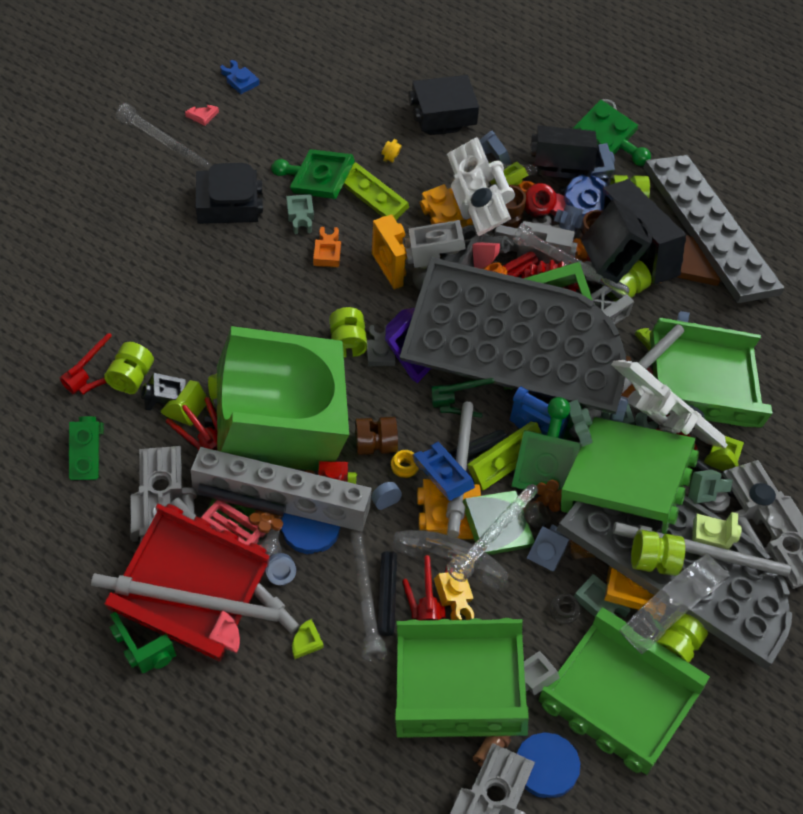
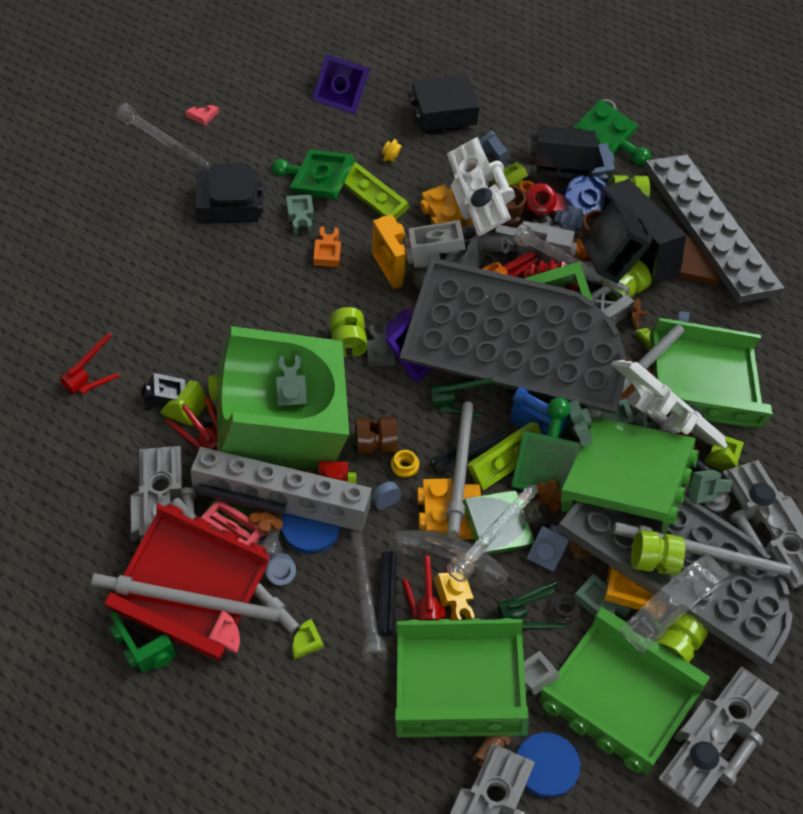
green bracket [69,416,104,480] -> none
lime wheel [104,342,154,394] -> none
blue plate [220,60,260,94] -> none
blue plate [412,442,475,501] -> none
coral tile [472,243,500,269] -> none
sand blue tile [610,396,628,422] -> none
yellowish green bracket [692,512,742,550] -> none
none -> sand green plate [276,355,307,406]
none -> dark purple slope [312,54,370,114]
none -> dark green plant [497,581,566,629]
none -> dark orange plant [632,299,647,329]
none -> light grey piece [658,666,779,809]

